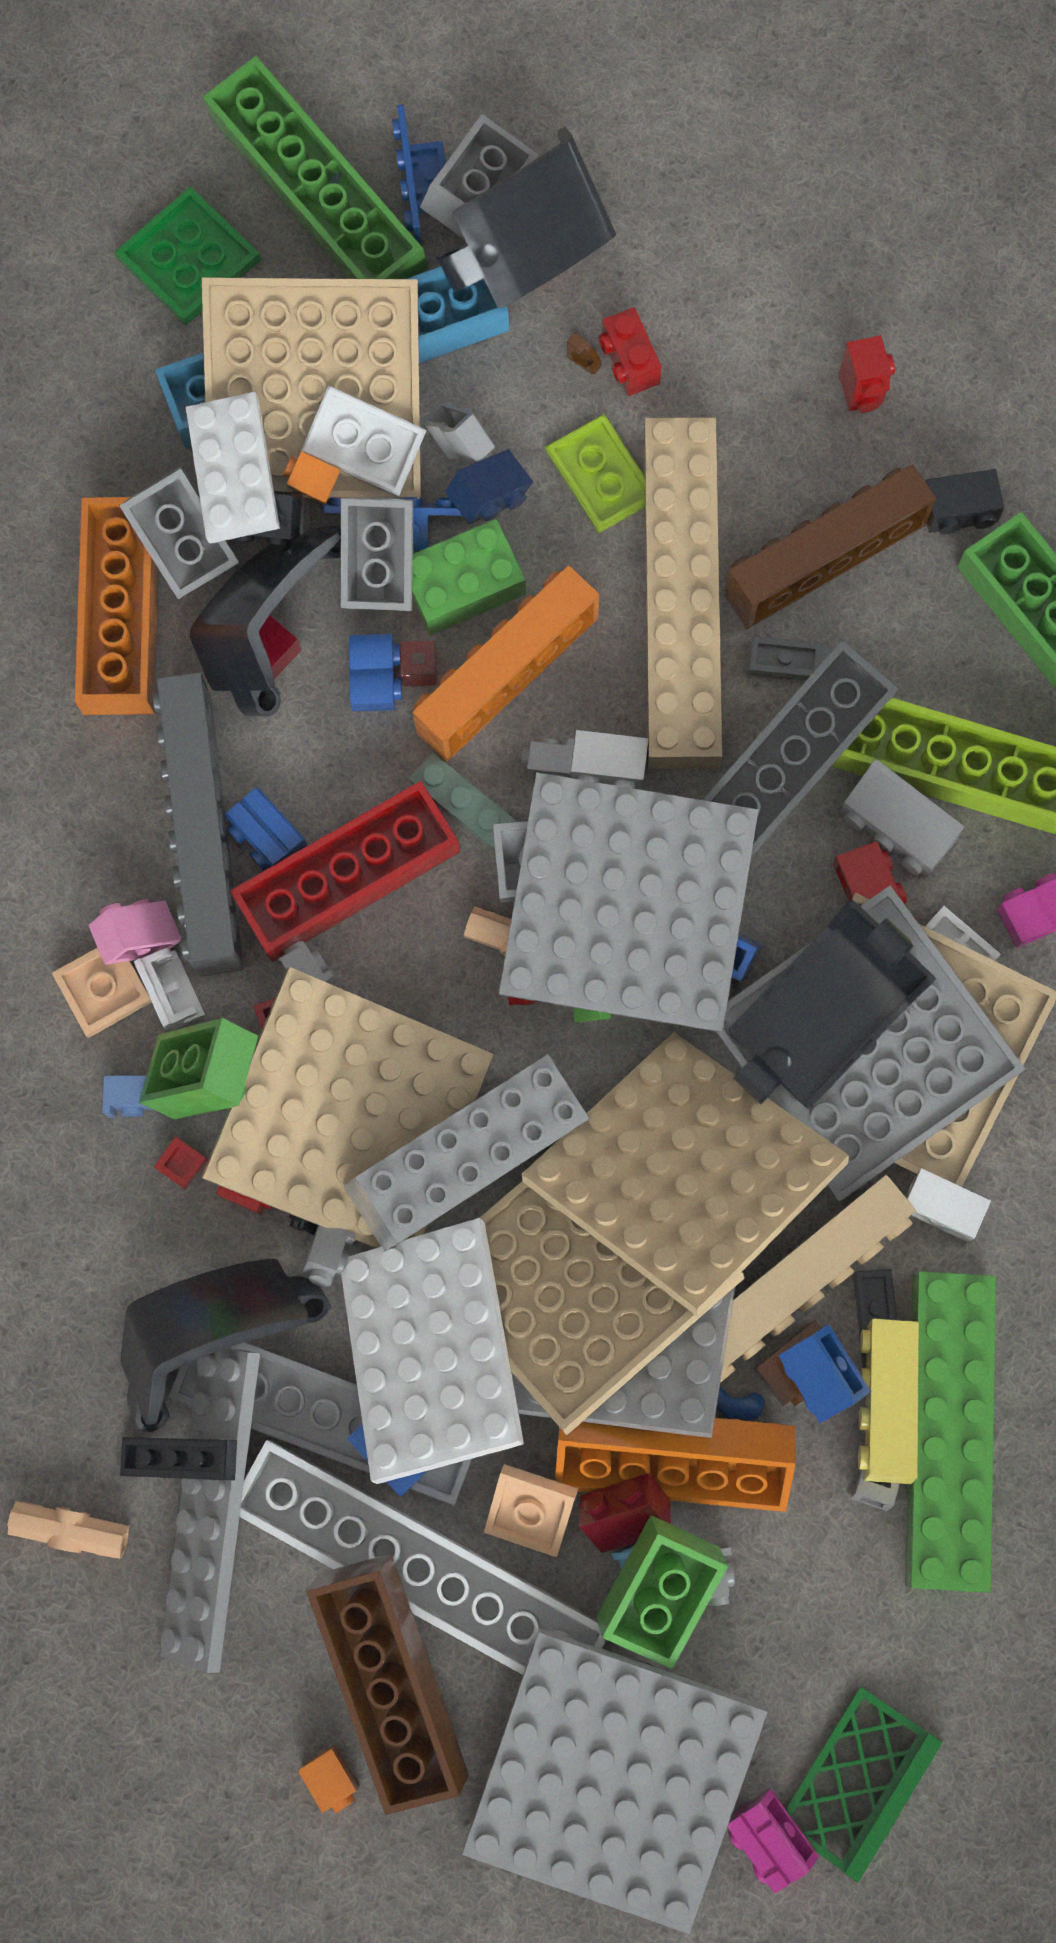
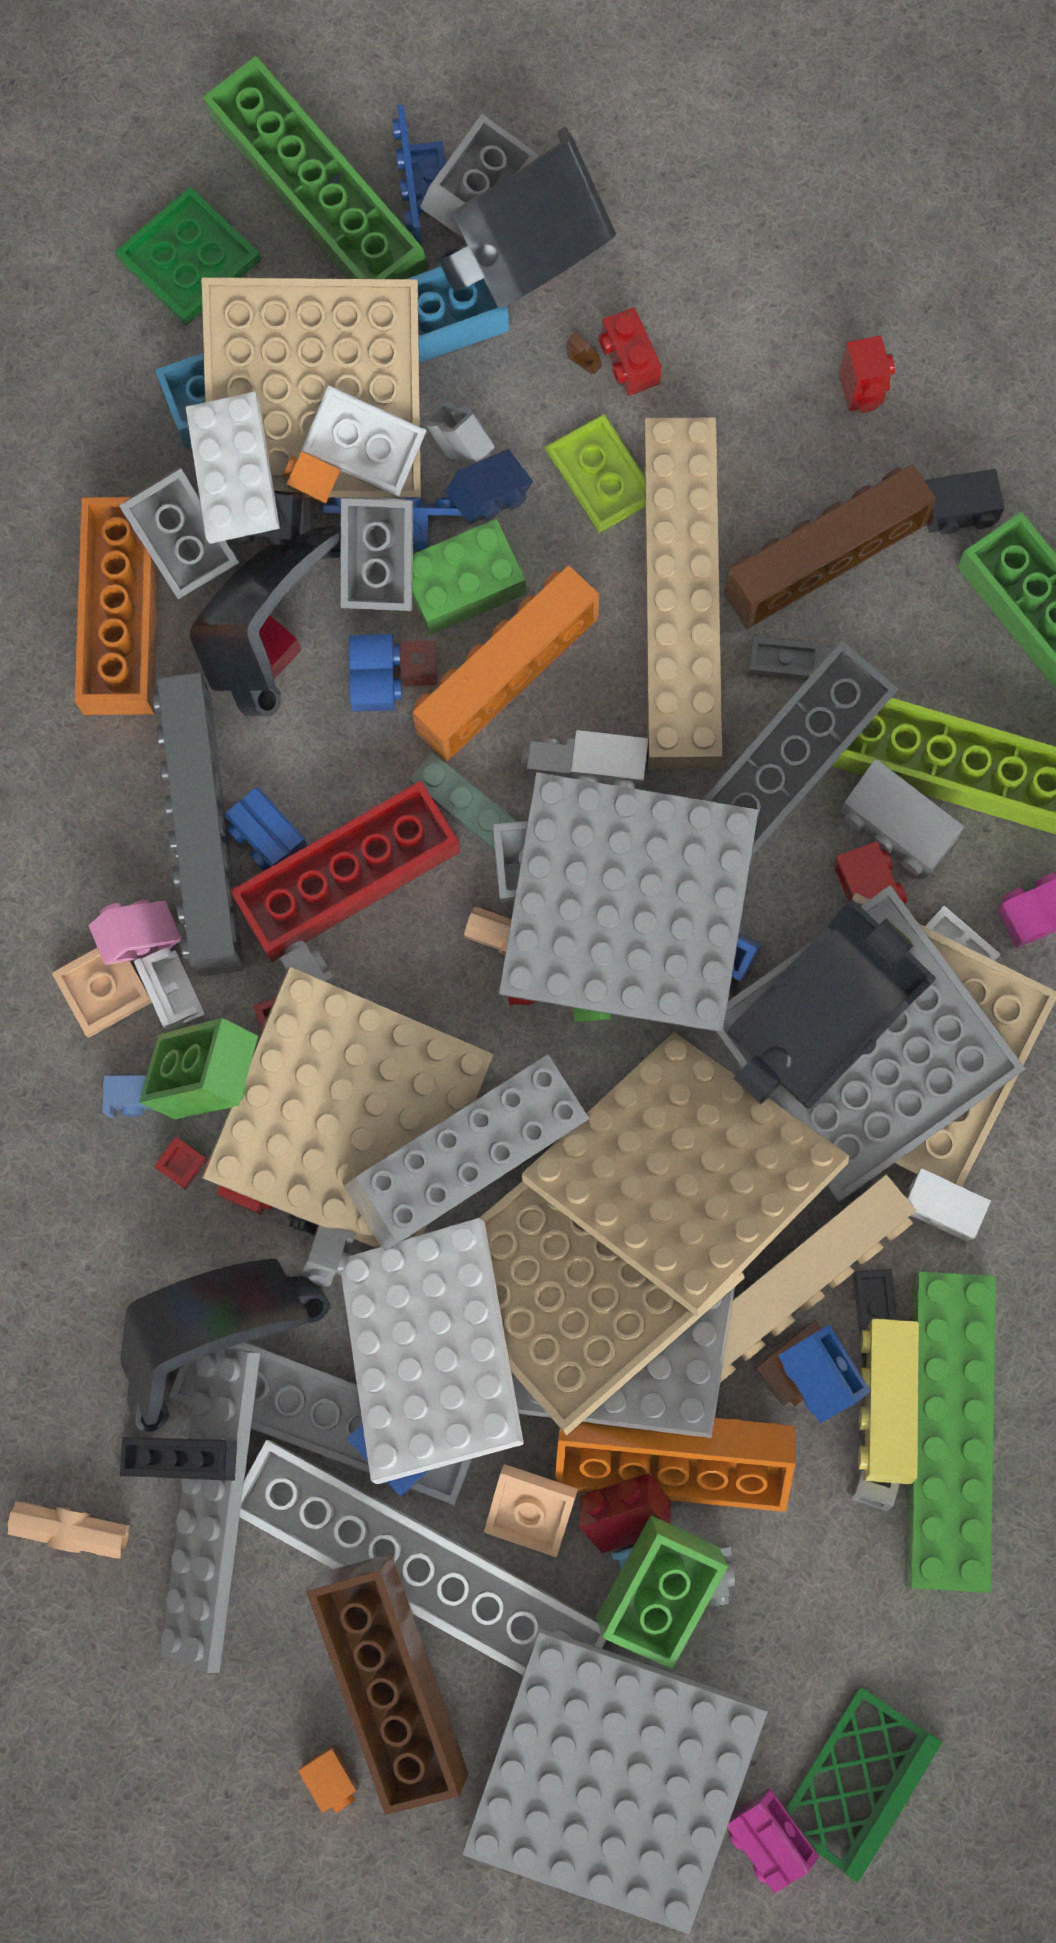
blue arm [716,1387,765,1421] -> none

